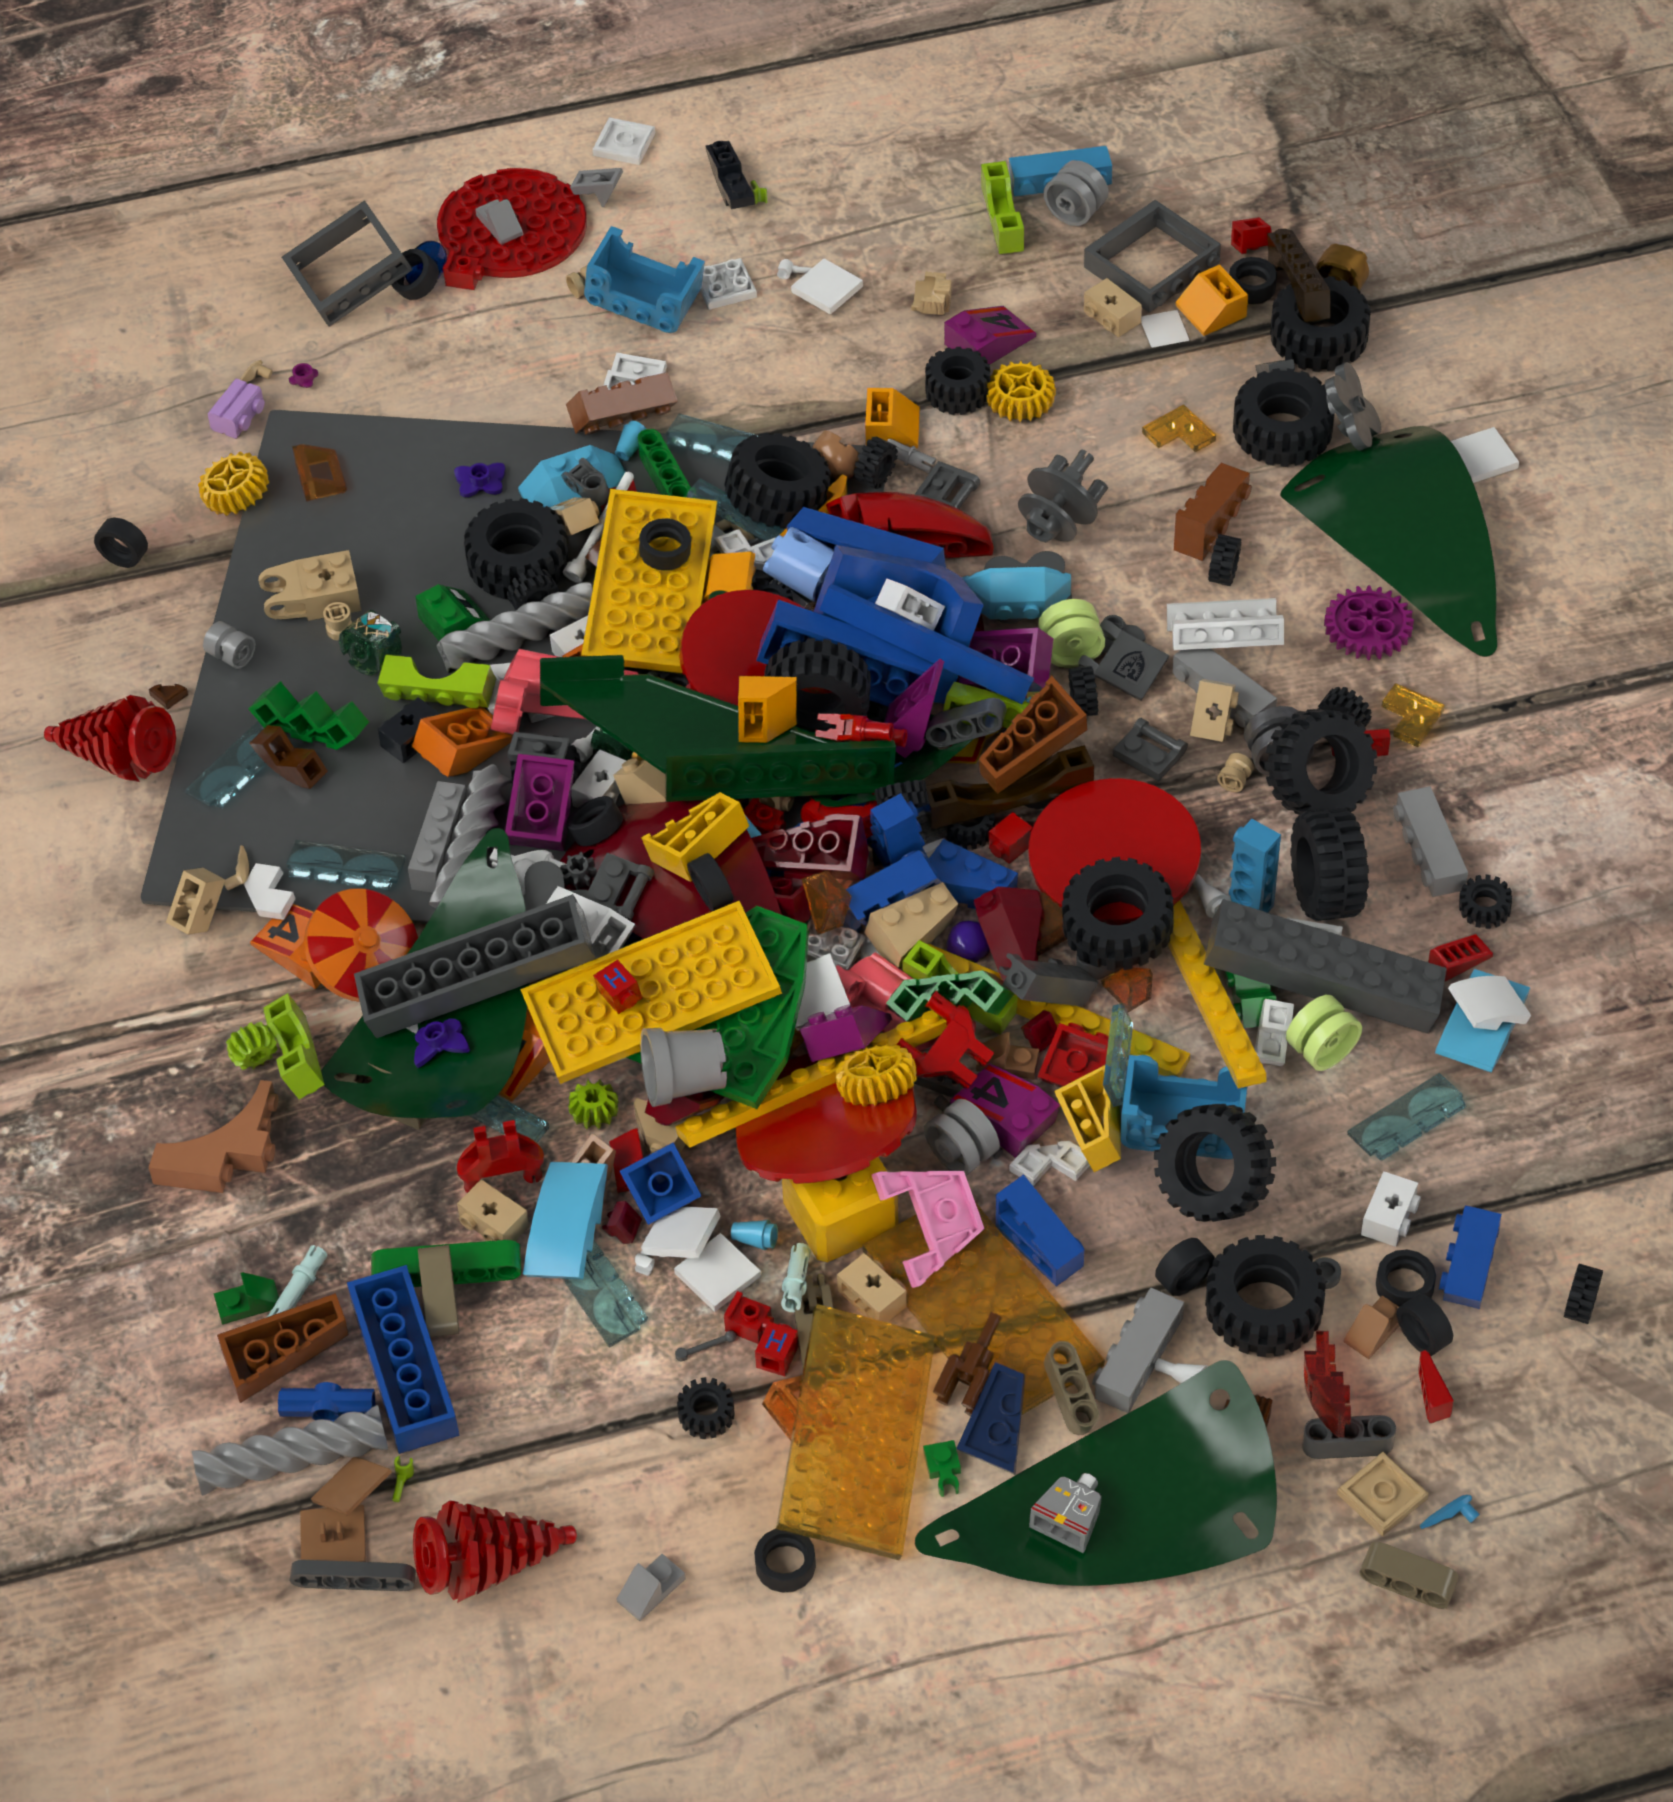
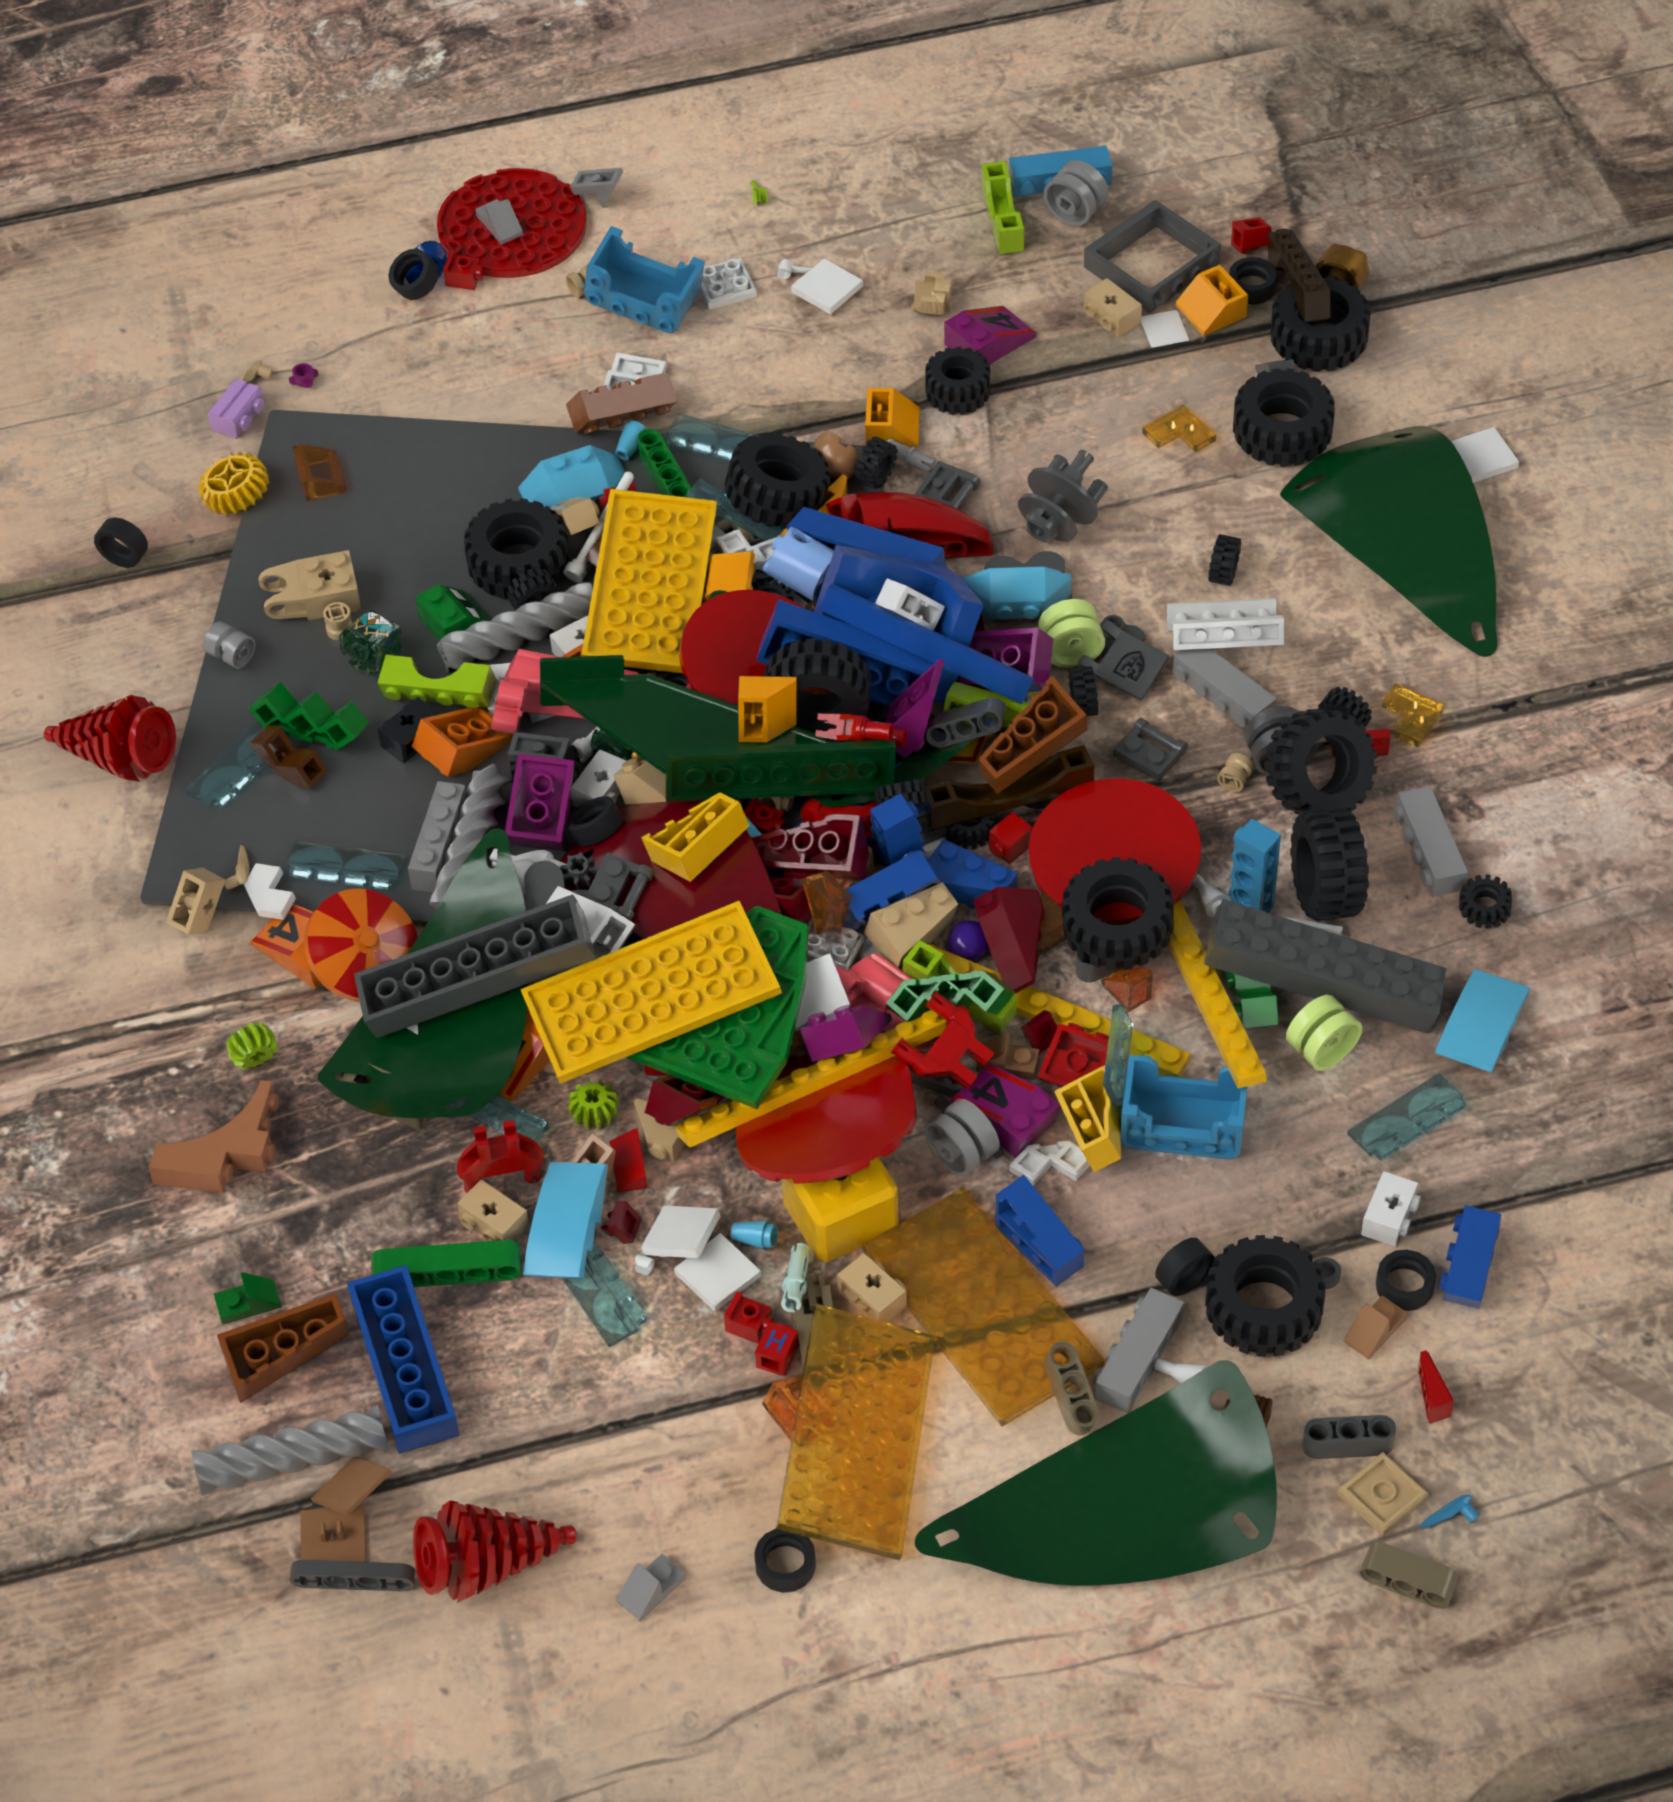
reddish brown tile [149,684,188,710] -> none
lime arch [263,993,325,1100] -> none
light aqua pin [267,1245,327,1317] -> none
blue piece [278,1382,376,1422] -> none
dark grey window [282,200,413,327] -> none
lime hand [392,1456,414,1502] -> none
dark purple animal [414,1019,470,1068] -> none
dark tan beam [418,1245,459,1338] -> none
dark purple animal [454,462,505,497] -> none
dark grey piece [561,458,610,506] -> none
white tile [592,117,656,165] -> none
red brick [593,959,643,1014] -> none
blue slope [620,1142,702,1225] -> none
black tyre [639,518,691,570] -> none
light grey piece [640,1028,727,1107] -> none
dark grey hinge [675,1330,737,1362] -> none
black tyre [677,1377,735,1439] -> none
black tyre [687,853,734,911] -> none
black slope [705,141,755,210] -> none
yellow gear [835,1044,917,1106] -> none
bright pink wing [871,1171,985,1288] -> none
green plate [923,1440,961,1497] -> none
reddish brown plant [933,1312,1002,1416] -> none
dark blue wing [956,1362,1025,1475] -> none
yellow gear [987,360,1056,422] -> none
dark grey brick [999,953,1098,1007] -> none
light grey torso [1029,1473,1102,1553] -> none
black tyre [1154,1104,1276,1222] -> none
dark orange wedge [1174,463,1252,561] -> none
tan brick [1190,679,1239,742] -> none
white slope [1255,999,1294,1066] -> none
clear red slope [1303,1331,1351,1438] -> none
magenta gear [1324,585,1414,660] -> none
dark grey plant [1325,362,1381,451] -> none
black tyre [1396,1294,1454,1356] -> none
red slope [1428,934,1493,982] -> none
white slope [1448,976,1531,1030] -> none
black tyre [1564,1263,1603,1324] -> none

